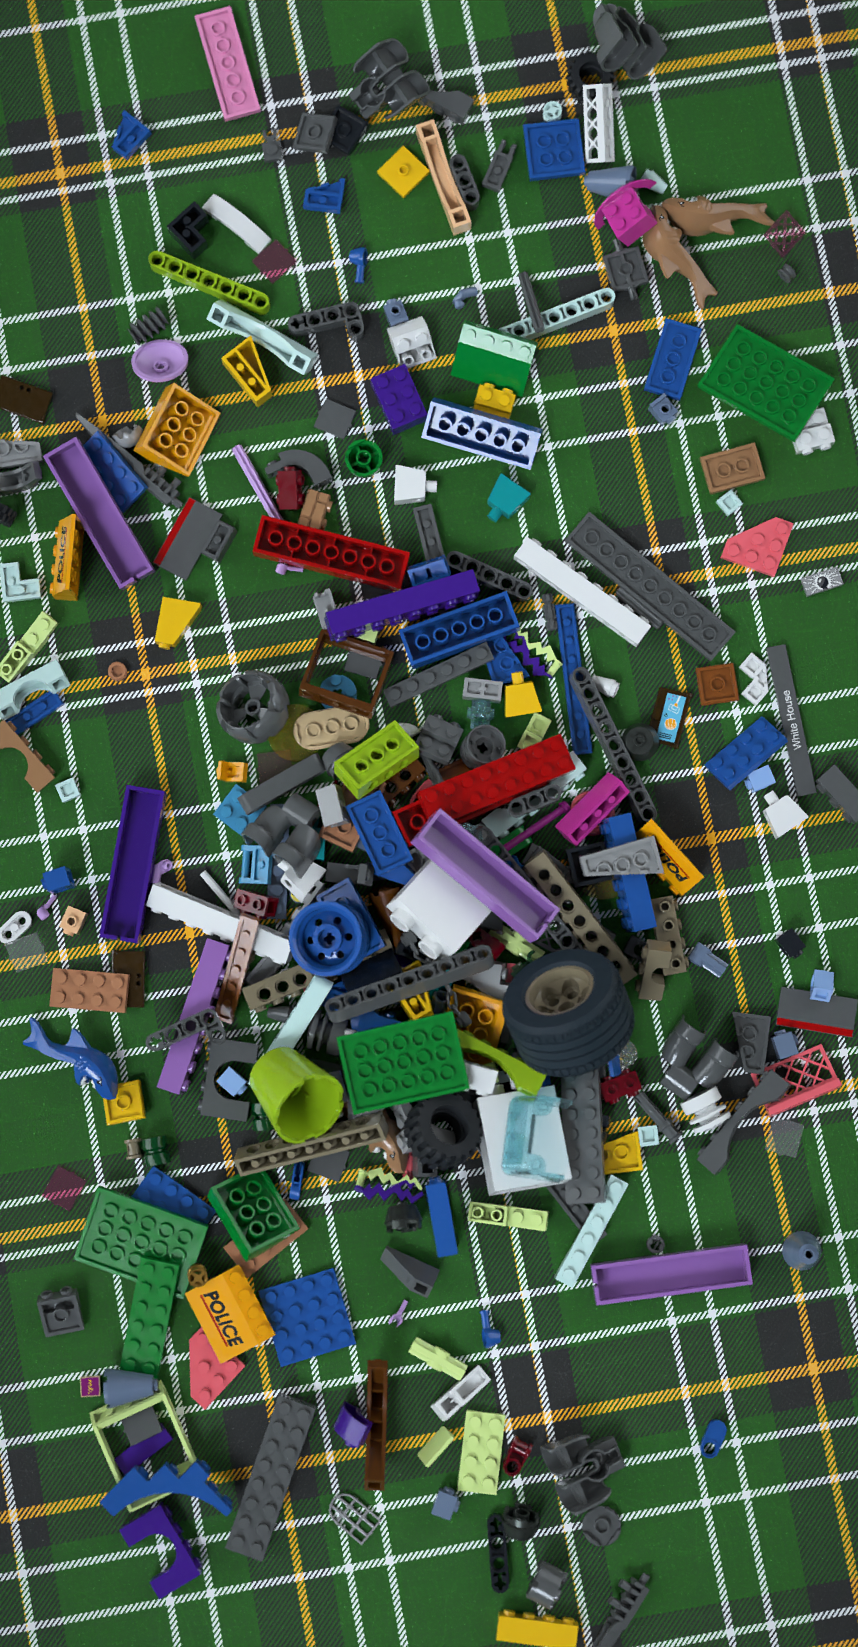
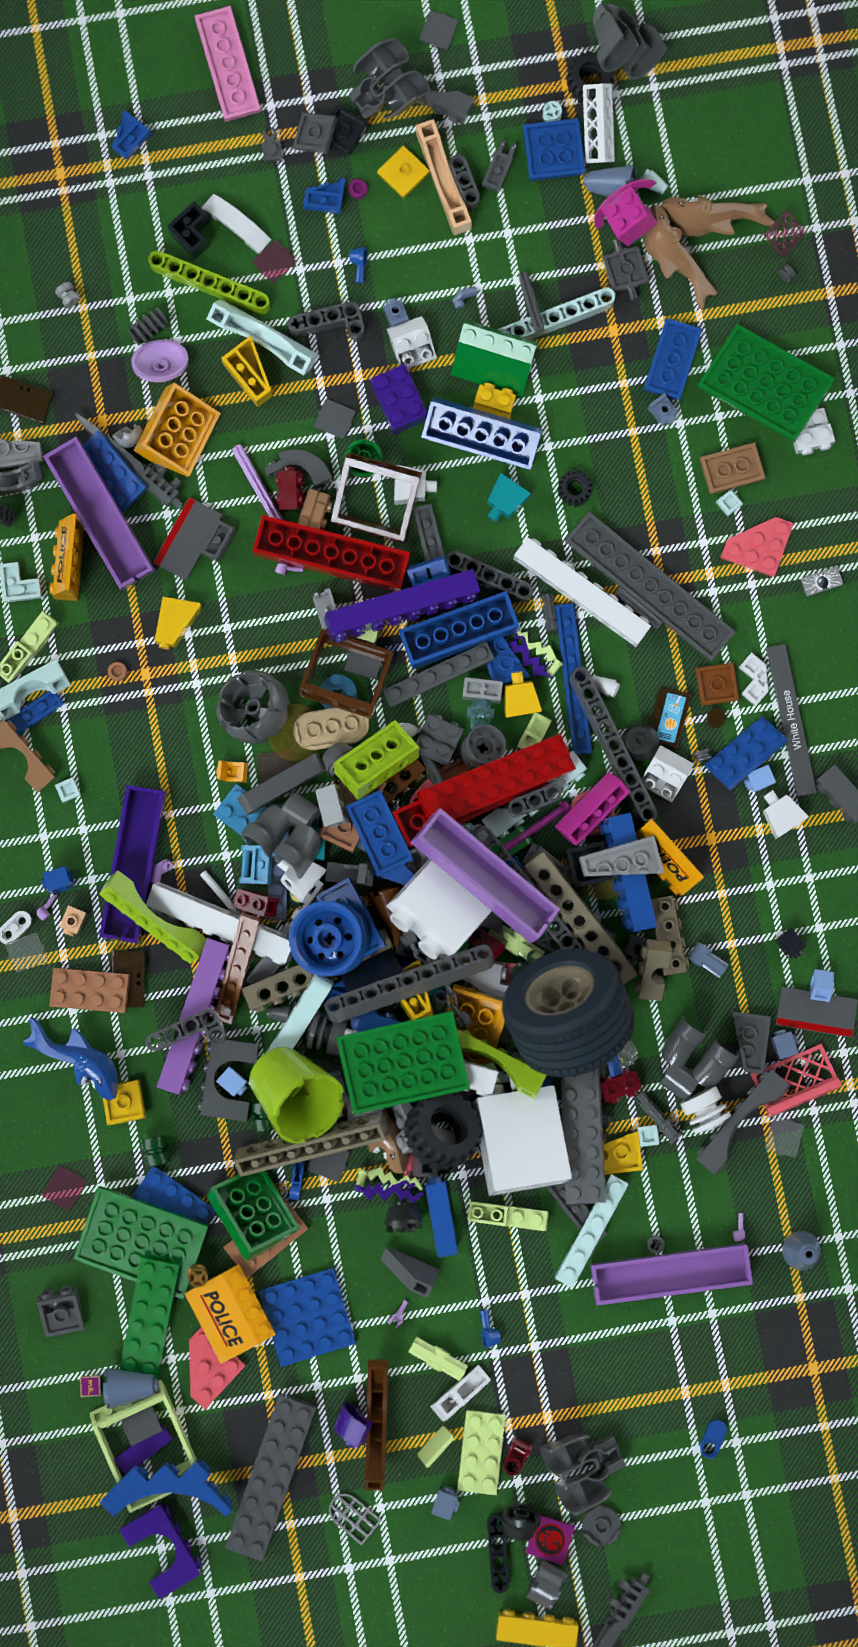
dark tan bush [124,1138,144,1160] -> none
clear light blue windscreen [501,1096,573,1183] -> none
none -> light grey wheel [55,281,81,308]
none -> lime arch [99,870,207,964]
none -> window [331,452,422,542]
none -> magenta tile [349,179,368,199]
none -> dark grey piece [419,10,459,51]
none -> tile [525,1515,575,1565]
none -> black tyre [558,470,592,507]
none -> white slope [641,745,694,802]
none -> dark grey bush [693,749,712,763]
none -> dark brown tile [706,708,726,728]
none -> lavender hand [733,1213,745,1242]

